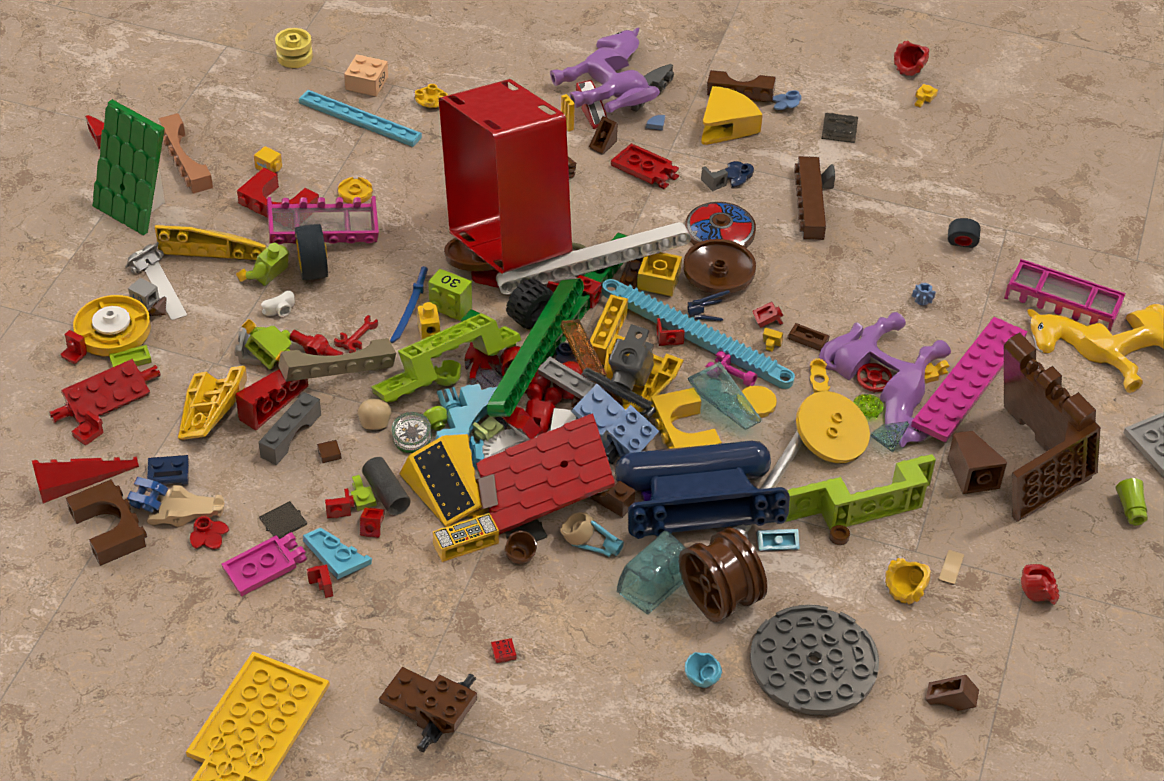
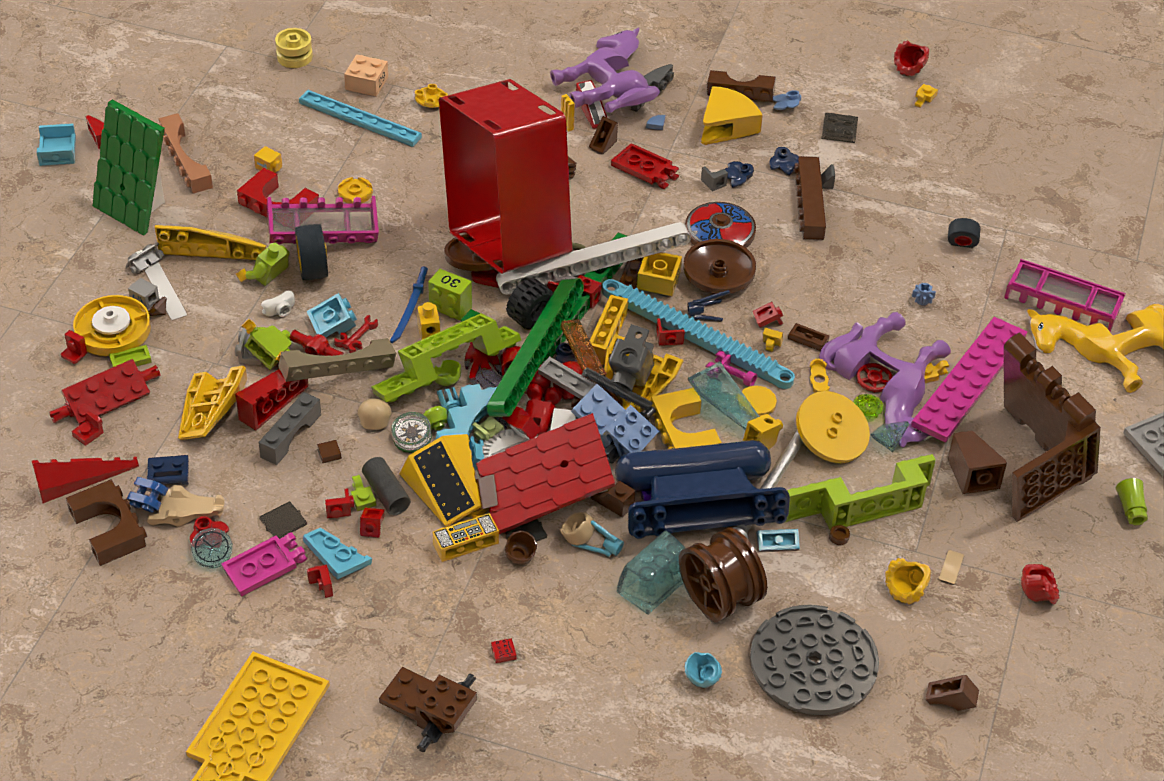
none -> medium azure panel [37,124,76,166]
none -> clear light blue tile [191,528,233,568]
none -> medium azure plate [307,293,357,338]
none -> yellow torso [743,414,783,450]
none -> dark blue plate [769,147,799,176]

